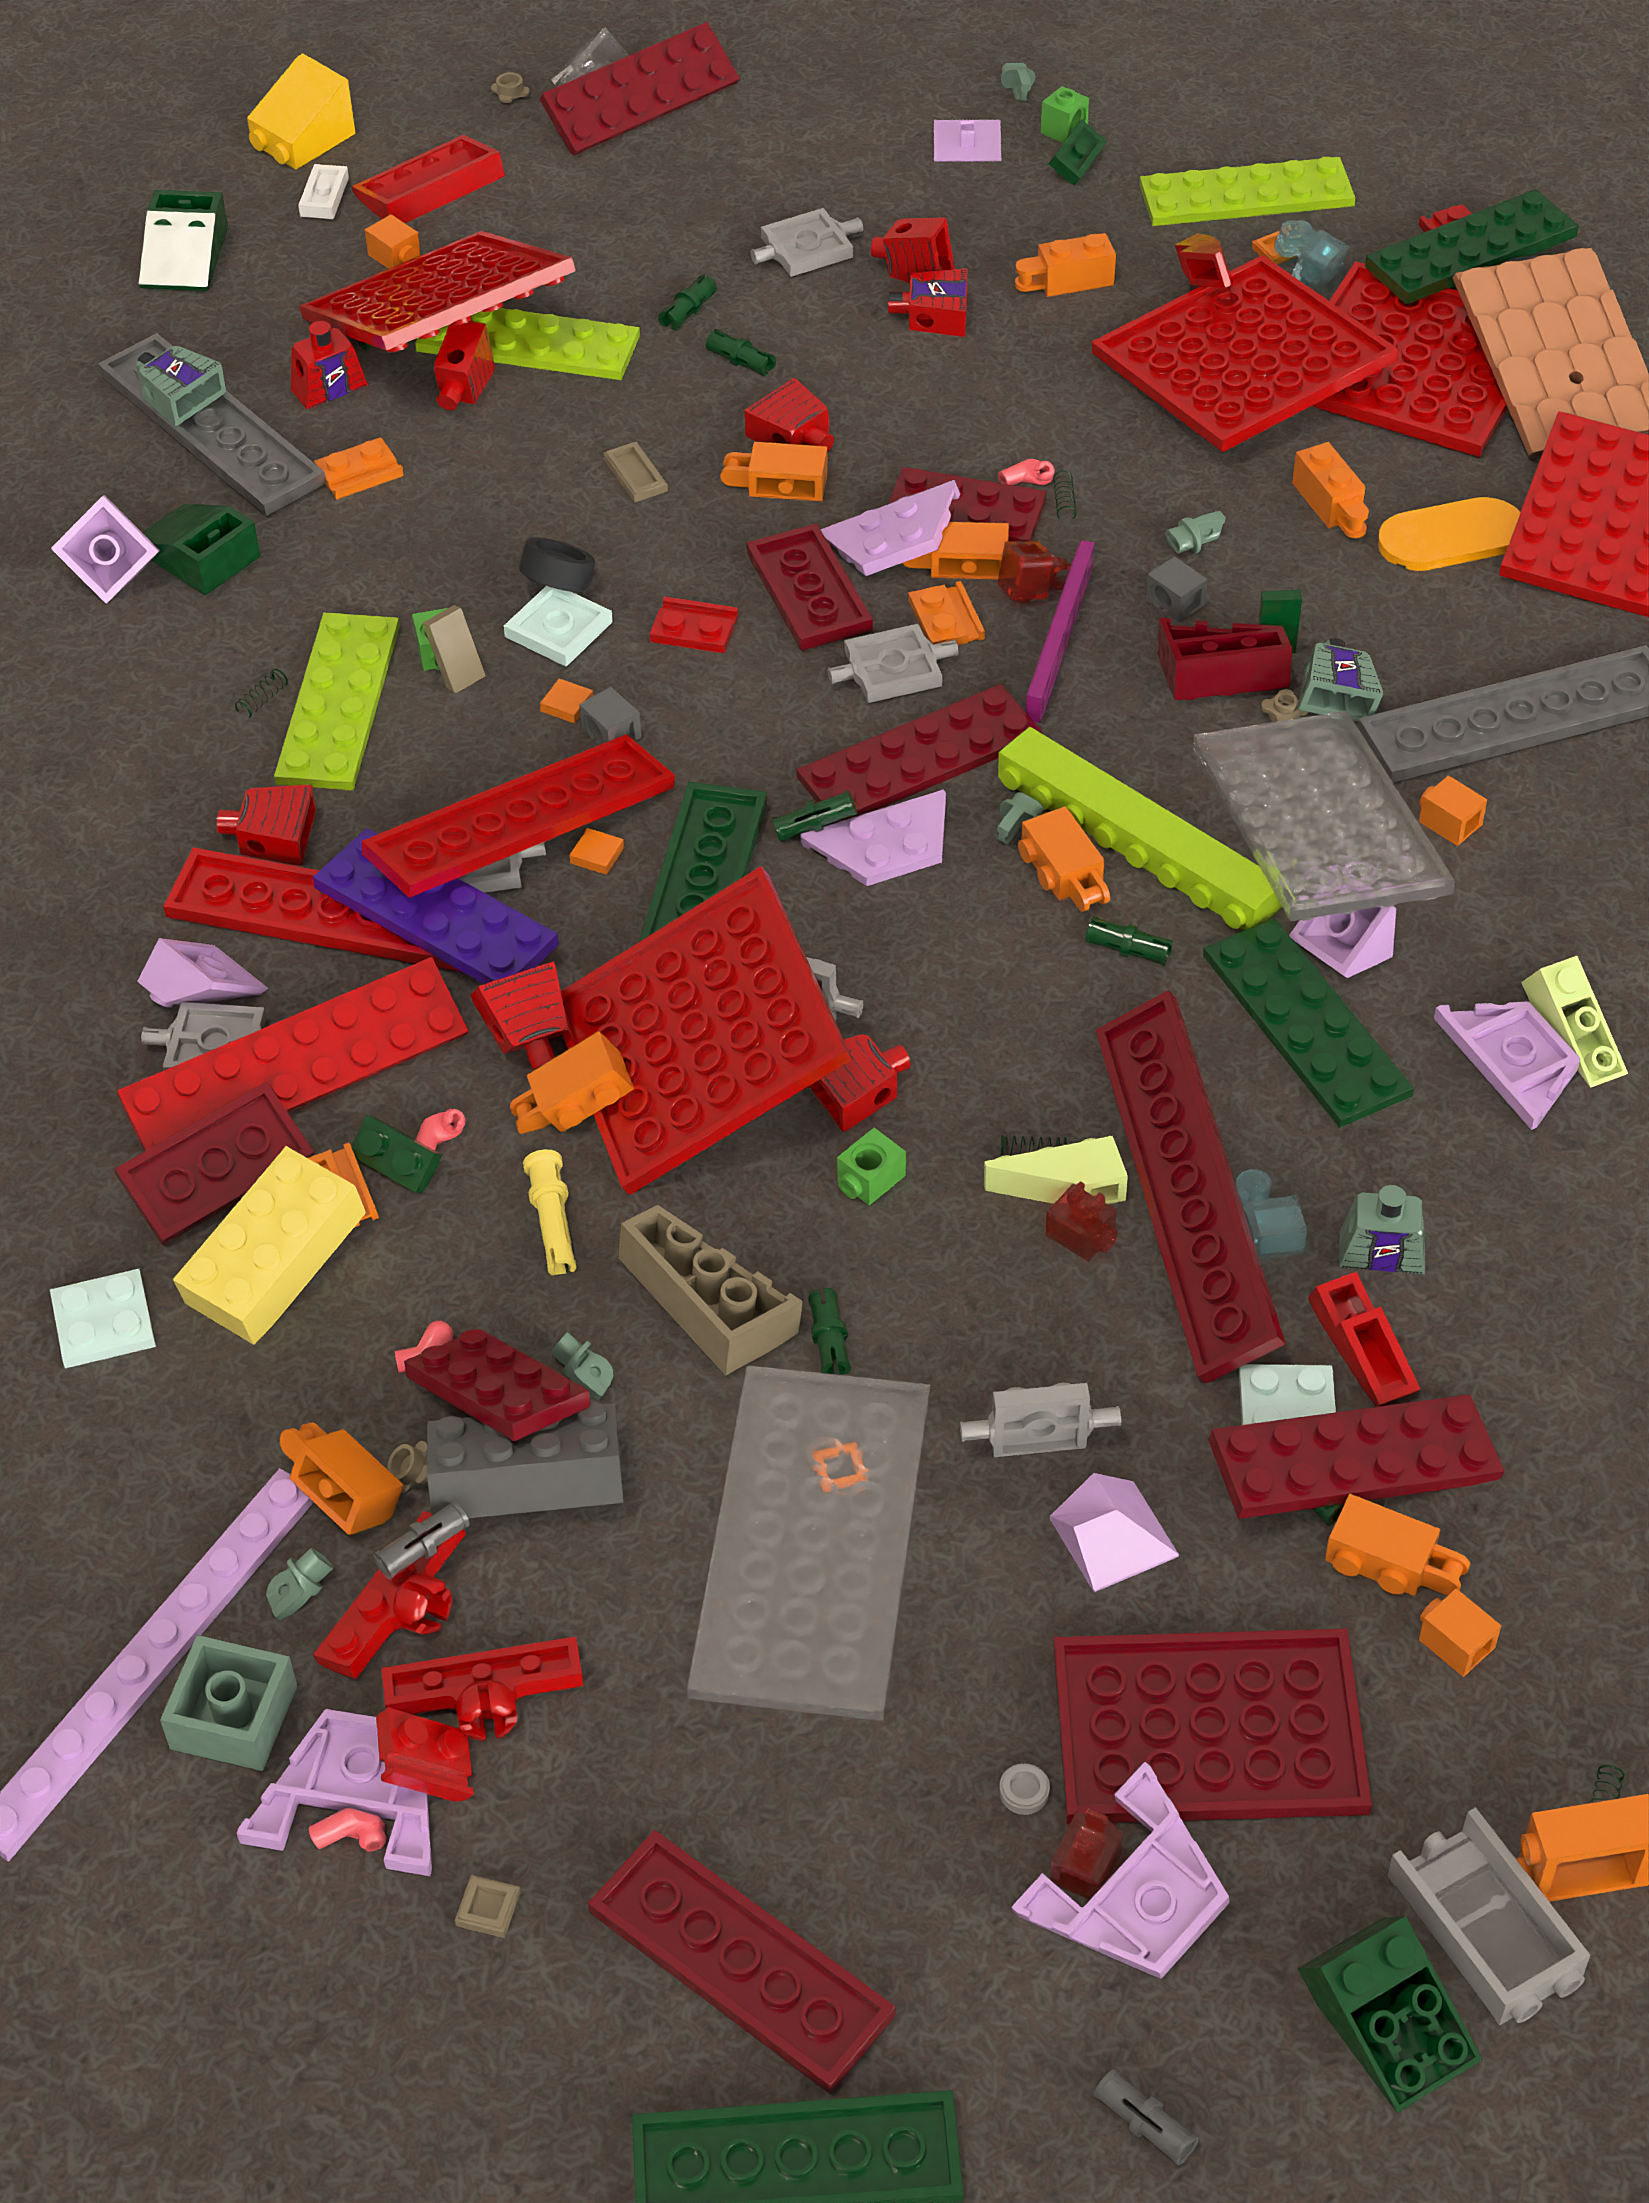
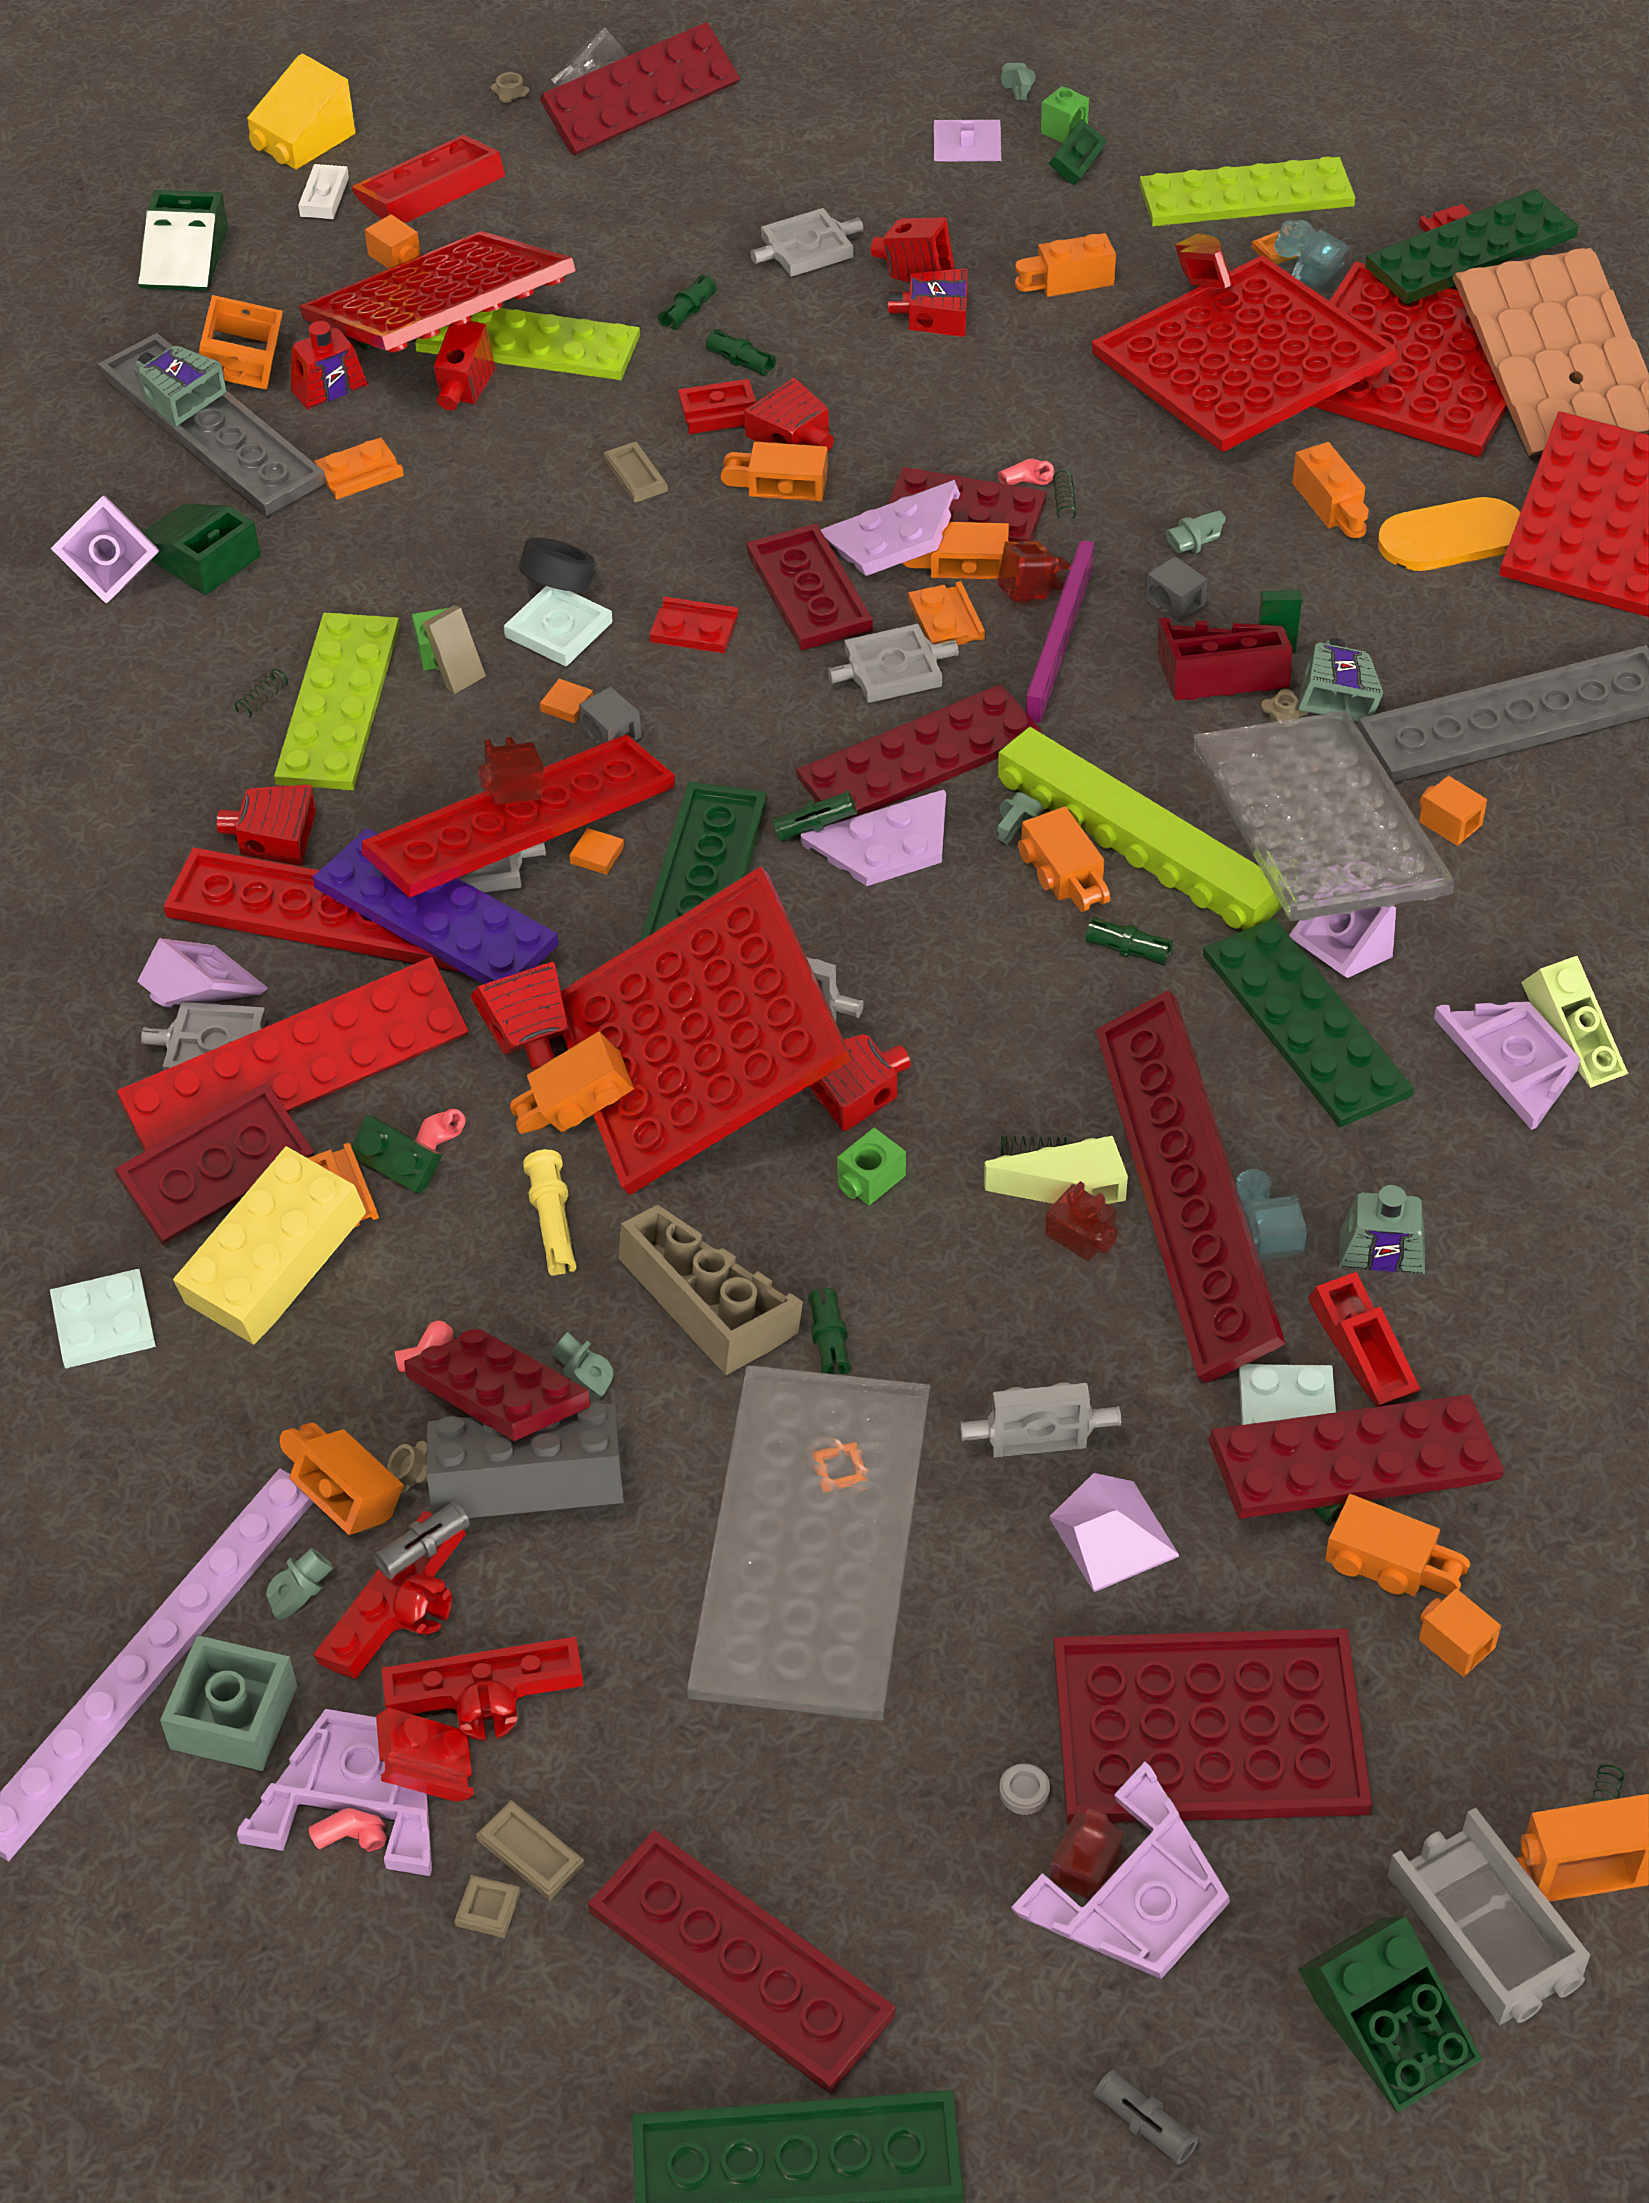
none -> orange window [199,295,283,390]
none -> dark tan tile [476,1800,585,1901]
none -> clear red brick [479,737,544,805]
none -> red plate [678,379,756,434]

